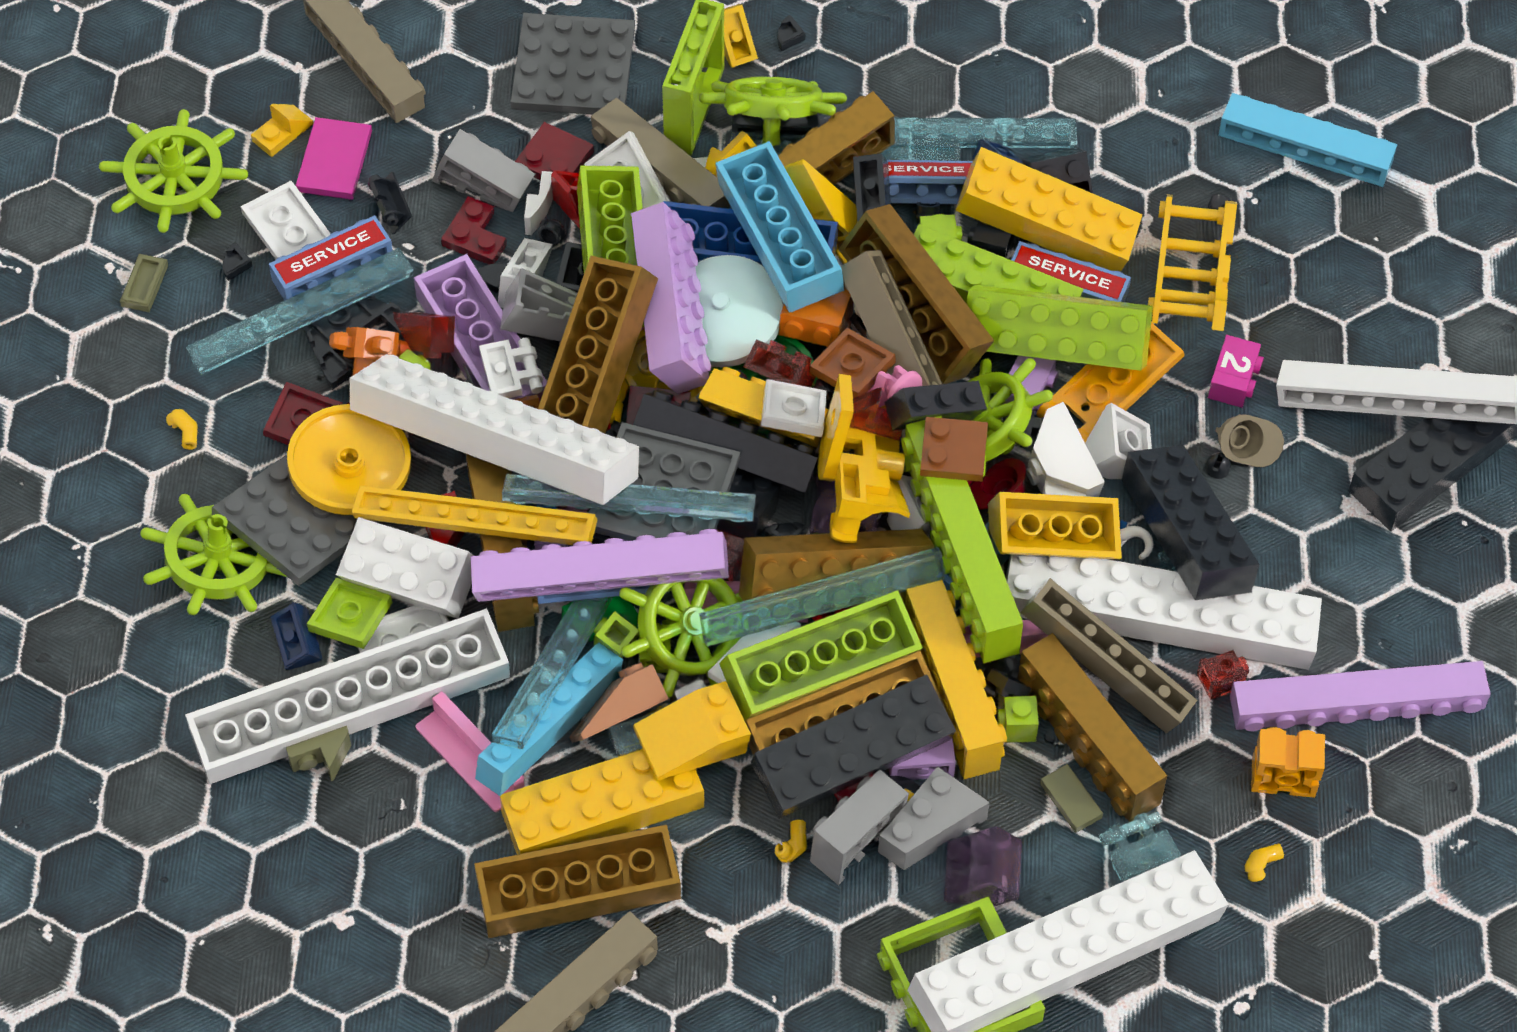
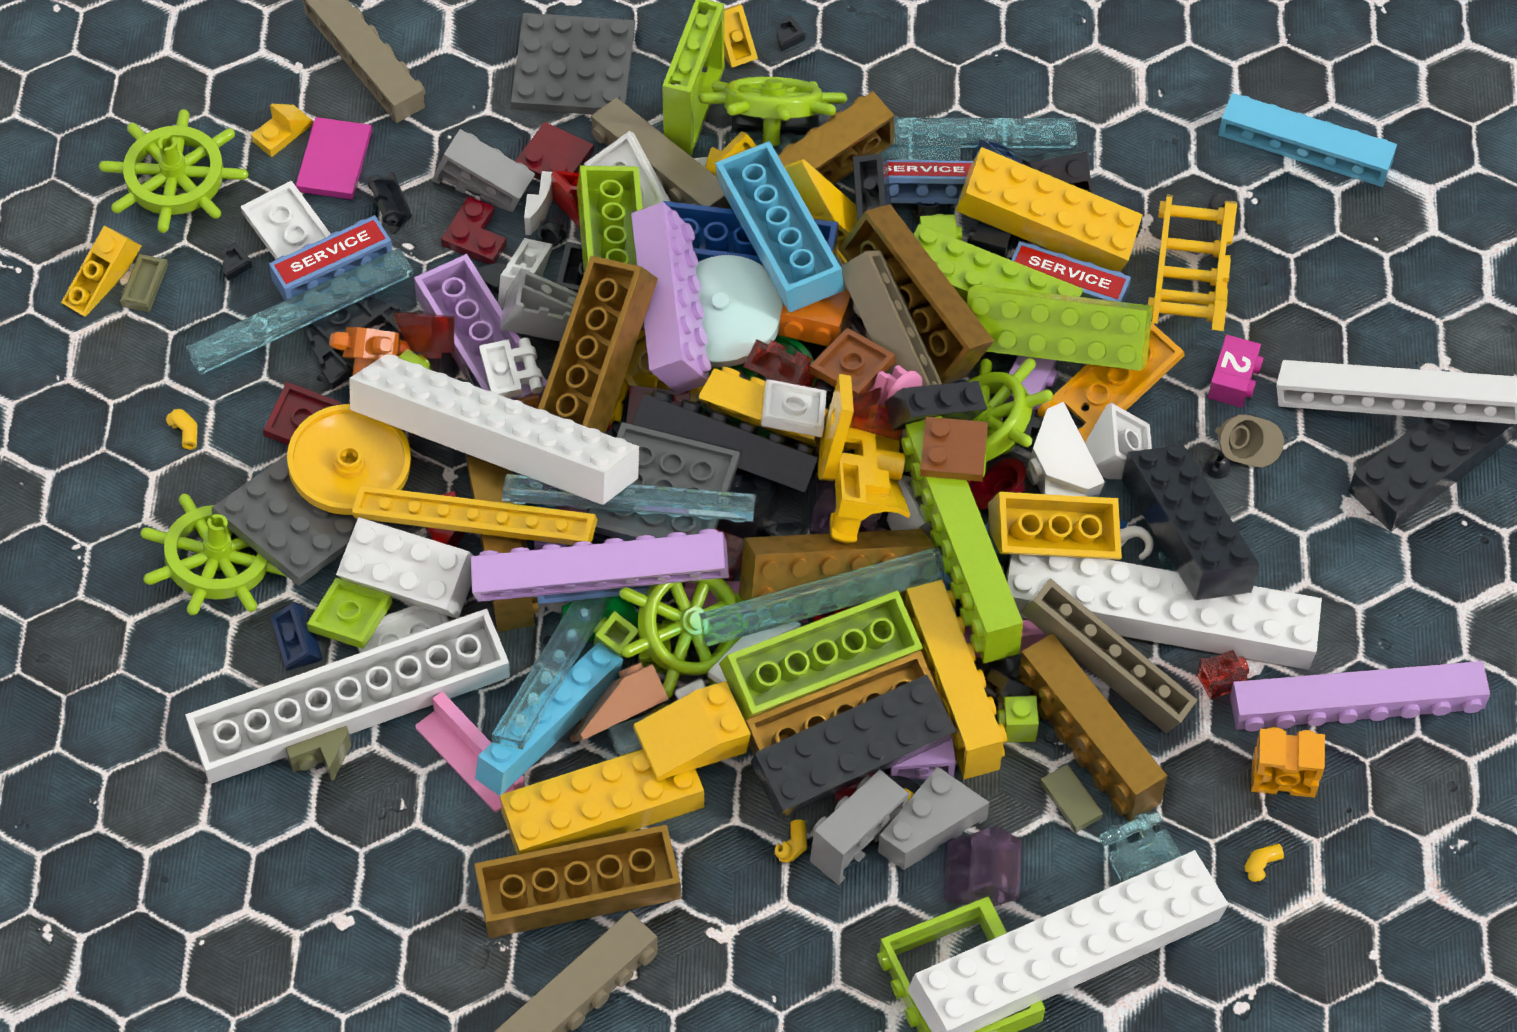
none -> yellow slope [61,226,142,317]

